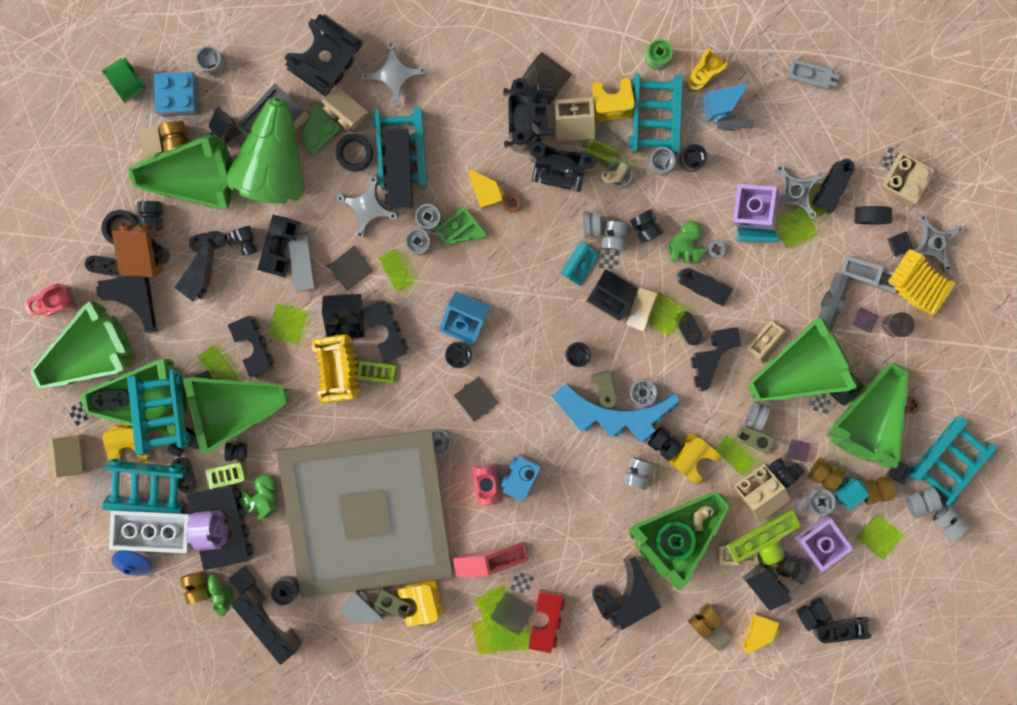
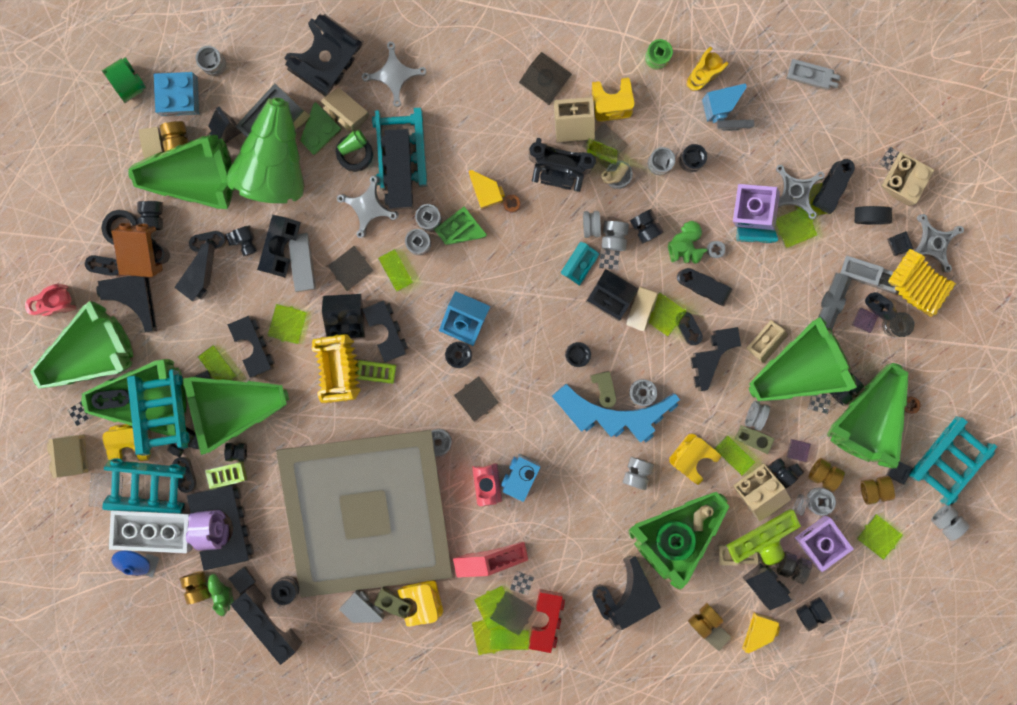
bright green animal [241,474,277,521] -> none
black piece [503,78,554,153] -> none
teal fence [628,73,682,155] -> none
black wheel [647,425,684,461] -> none
black piece [813,617,871,644] -> none
teal brick [830,477,869,510] -> none
light grey wheel [906,486,942,519] -> none
none -> bright green cone [337,129,367,155]
none -> black beam [865,292,897,320]

